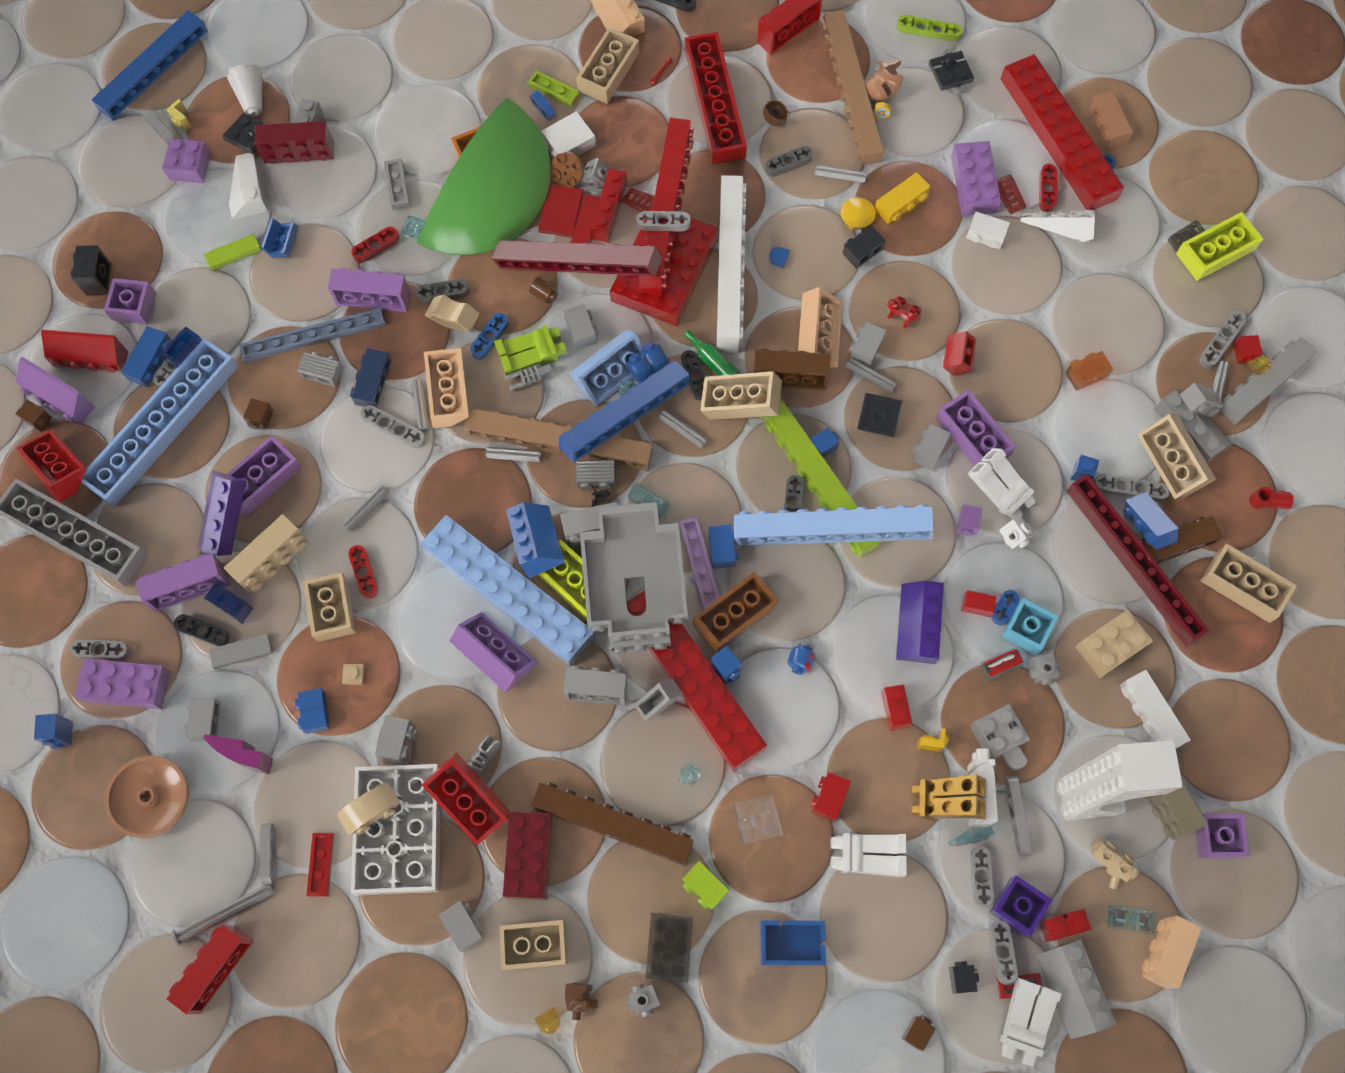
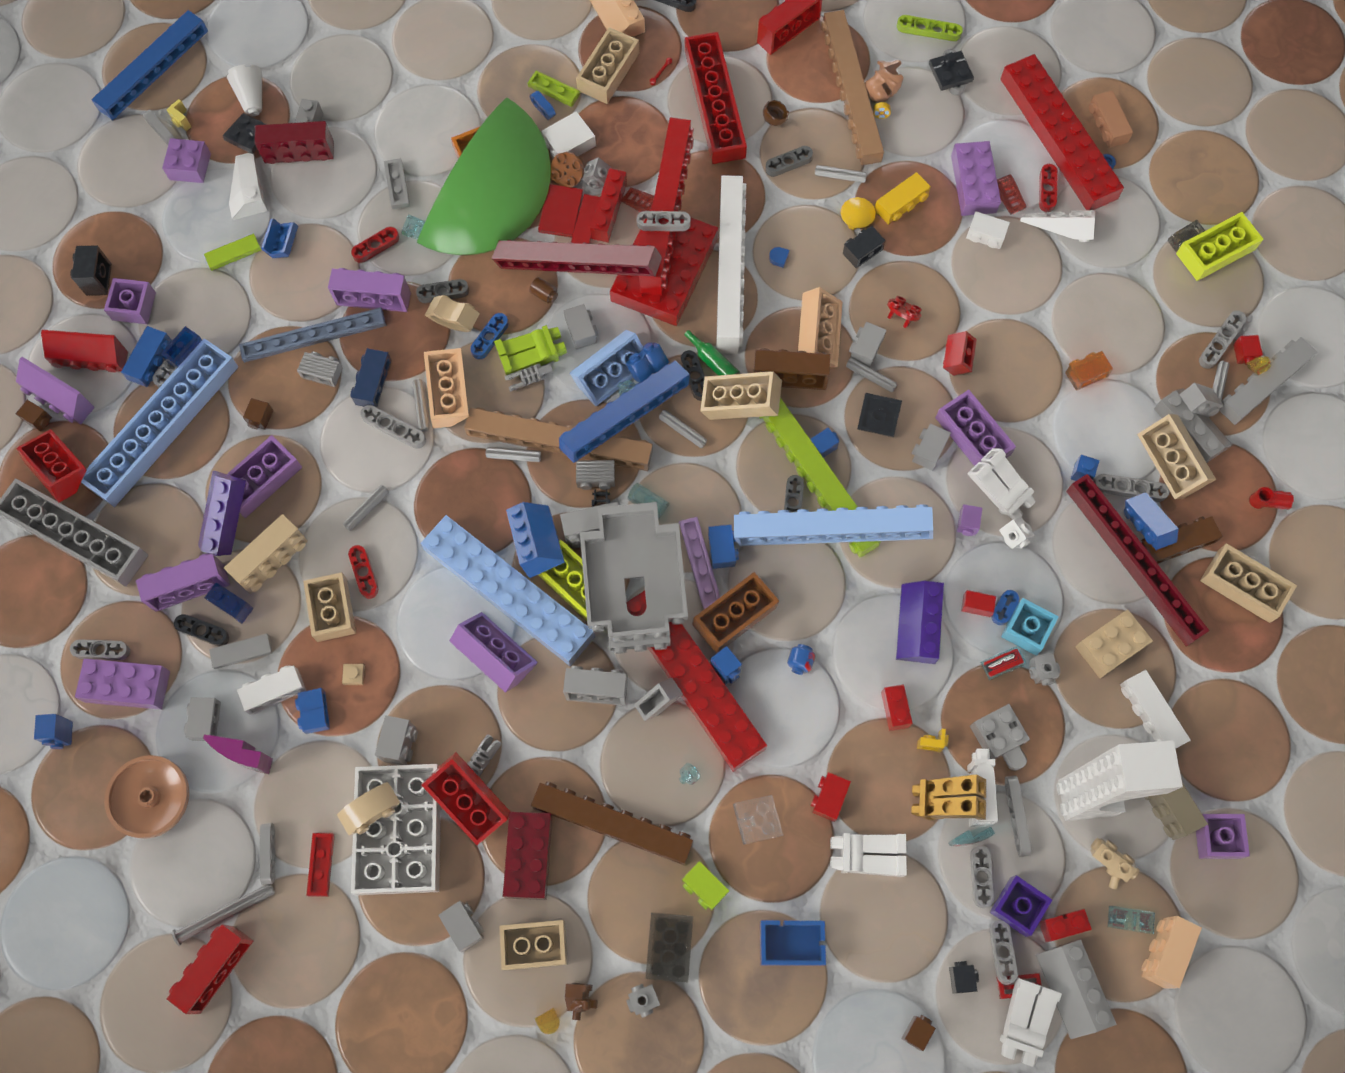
none -> white brick [237,665,306,715]

